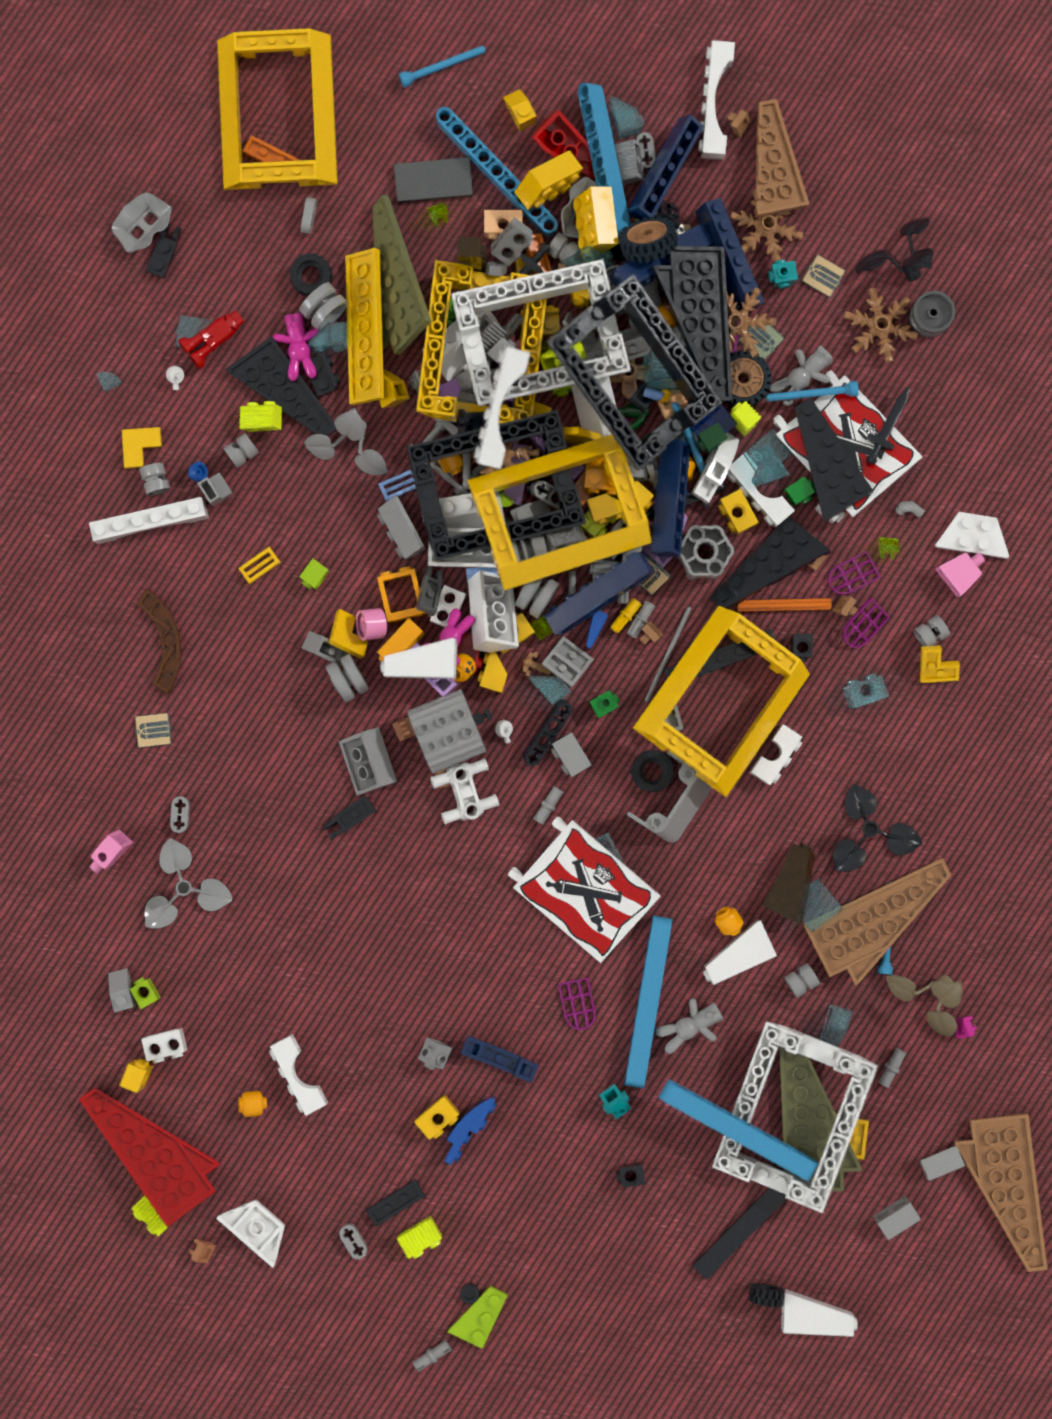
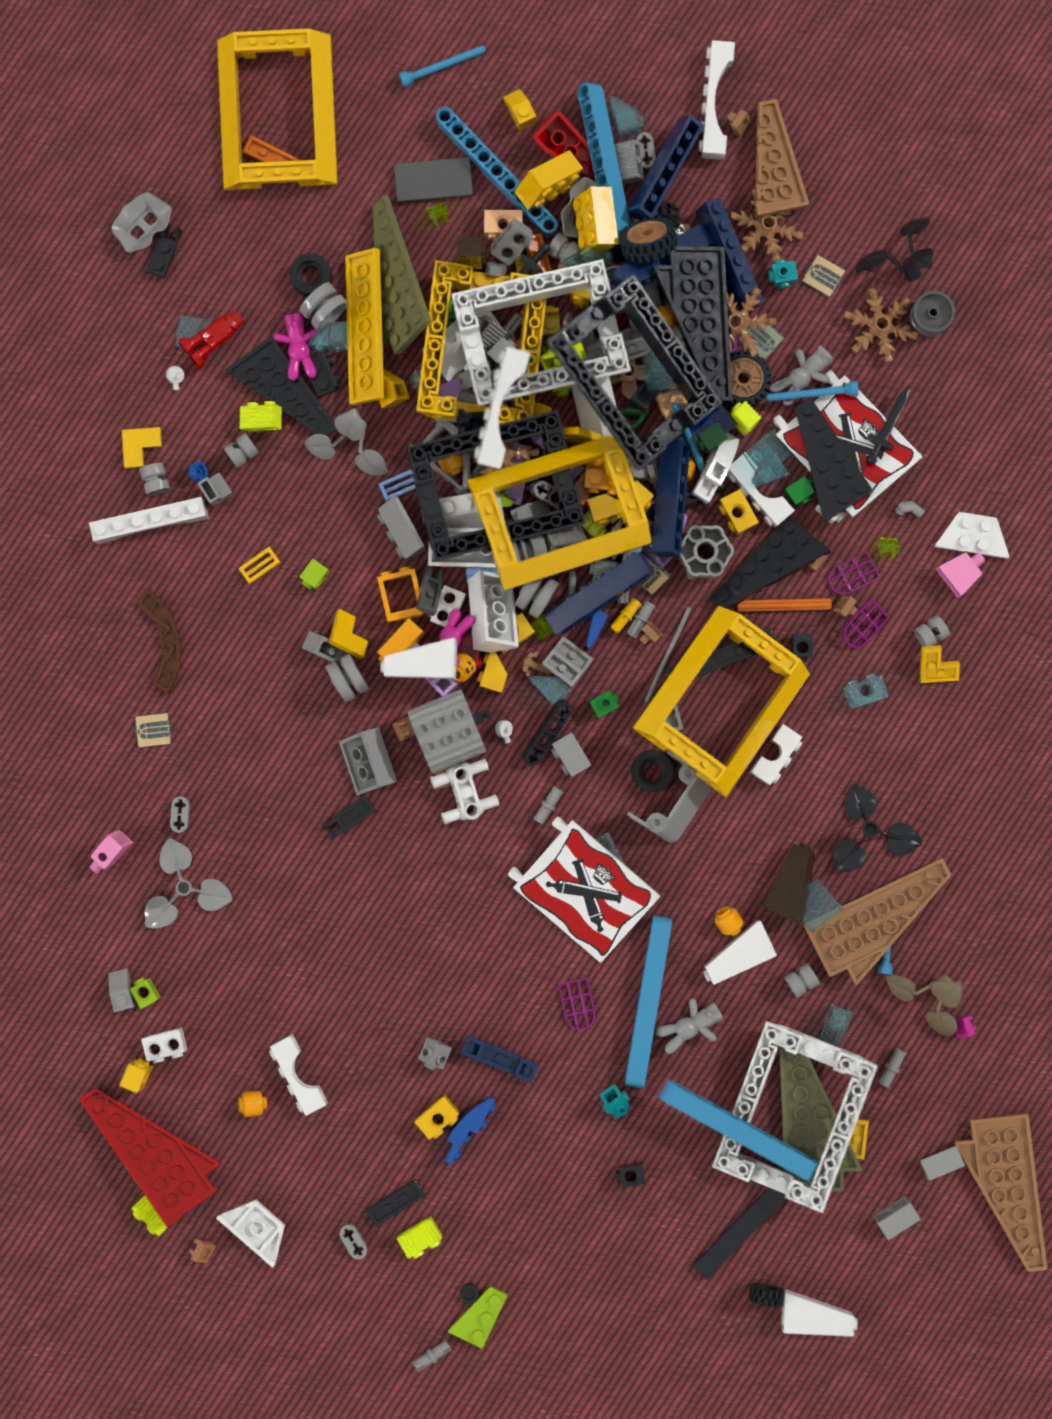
clear light blue tile [96,372,122,392] -> none
light grey beam [301,197,317,234] -> none
bright pink piece [356,608,387,641] -> none
medium blue arm [643,387,671,403] -> none

